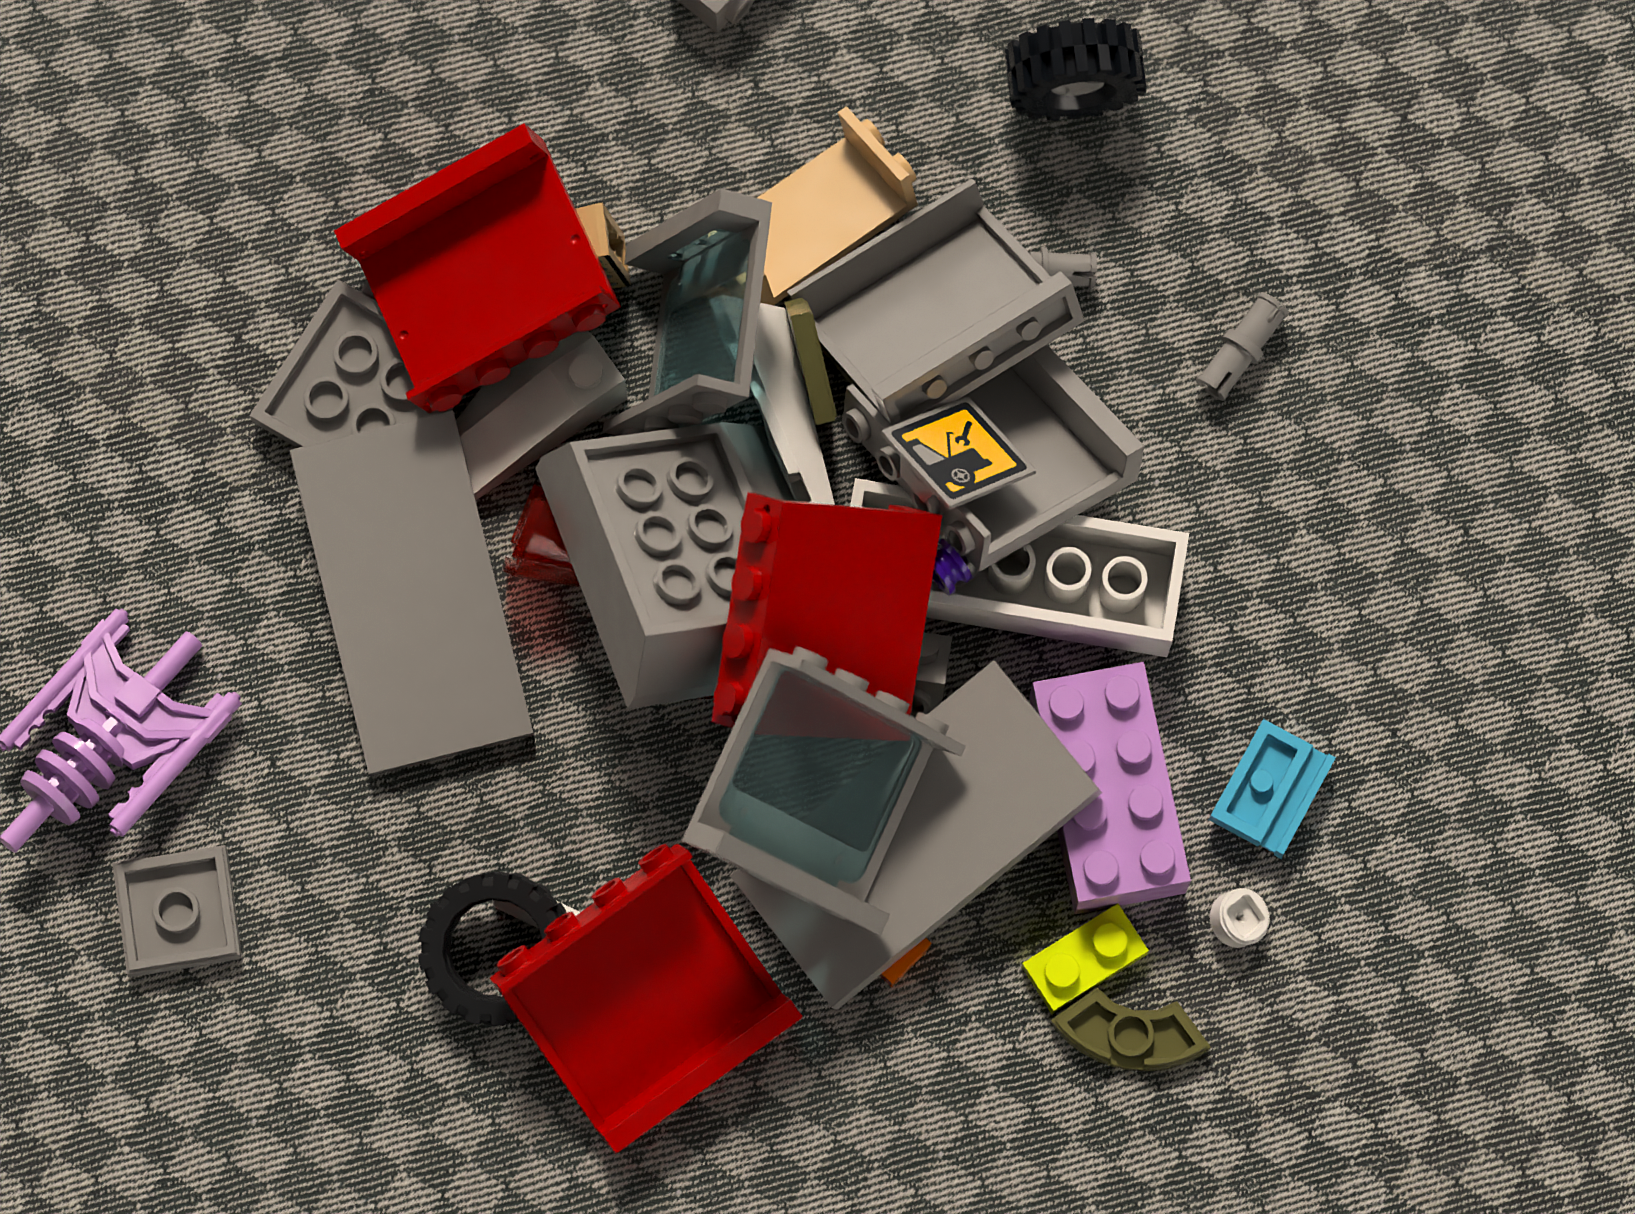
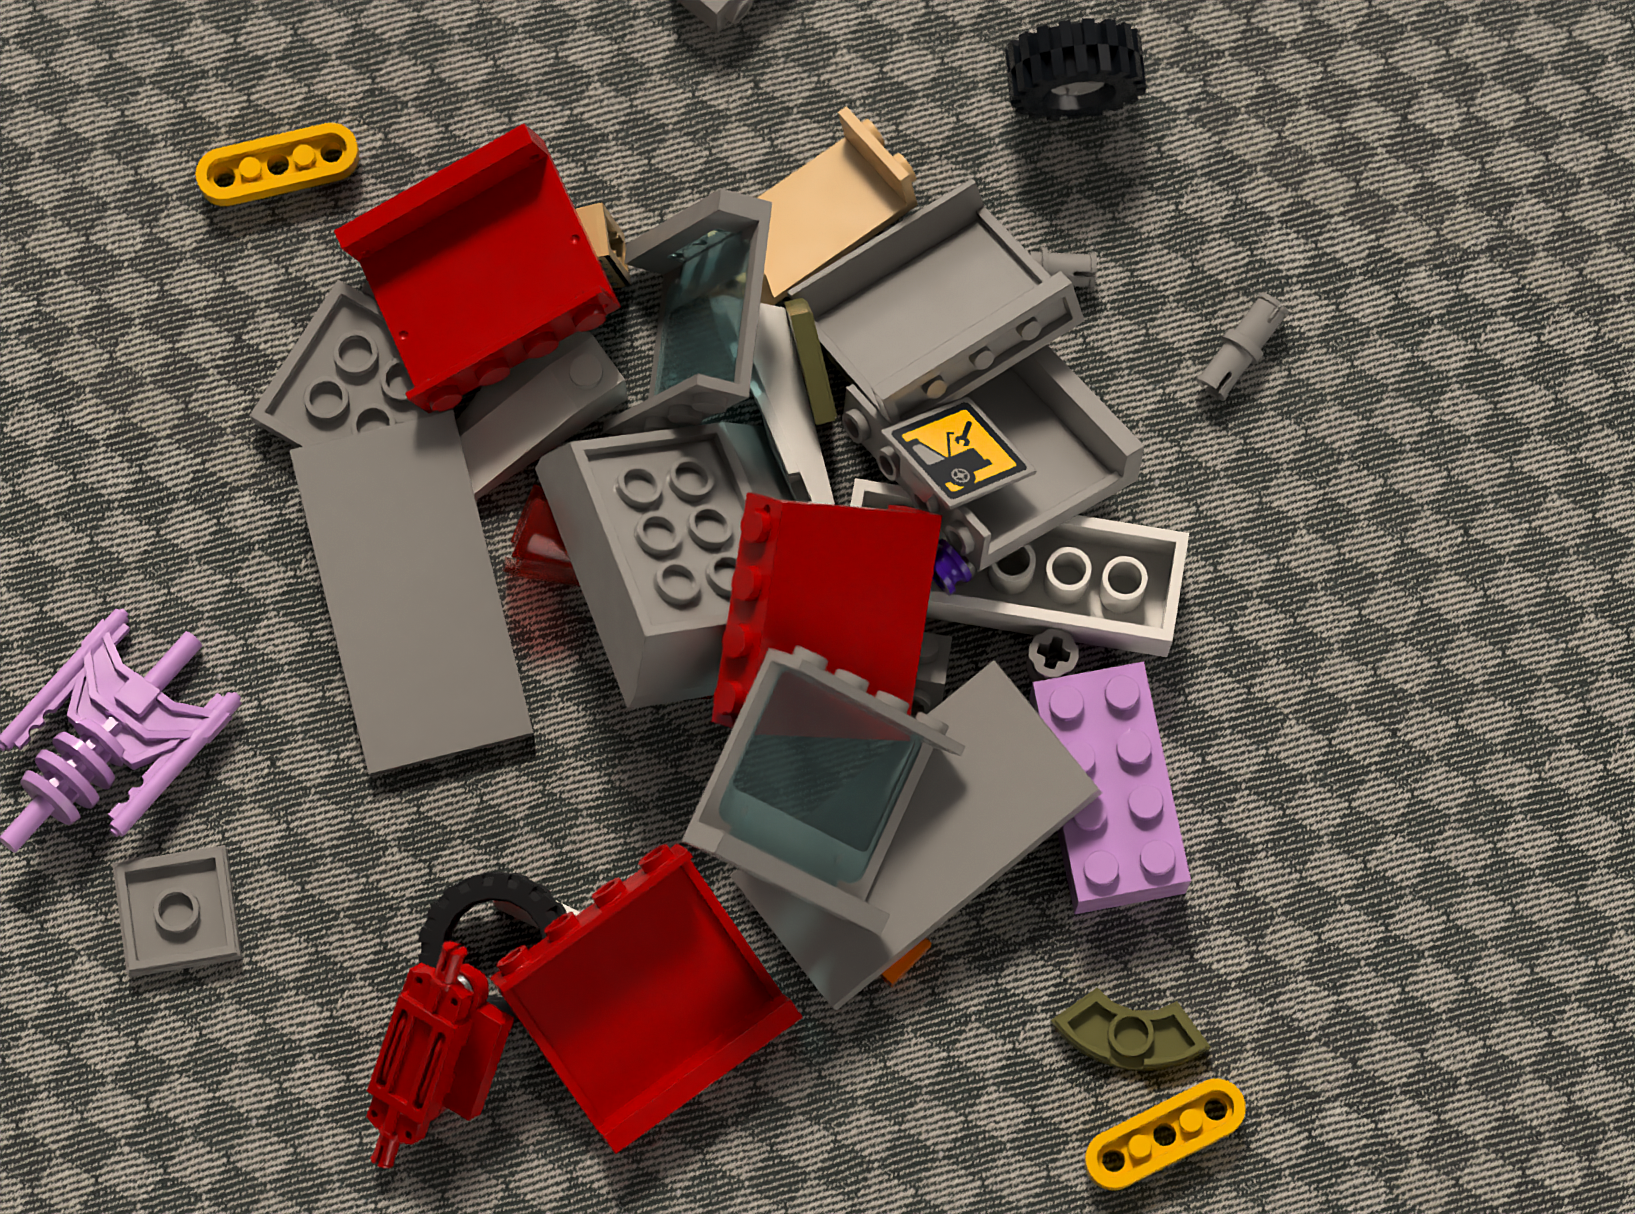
neon yellow plate [1021,903,1149,1014] -> none
medium azure plate [1209,719,1336,859] -> none
white tile [1210,888,1270,948] -> none
none -> yellow plate [196,123,360,206]
none -> red piece [366,942,514,1169]
none -> light grey bush [1026,628,1079,682]
none -> yellow plate [1084,1079,1246,1191]

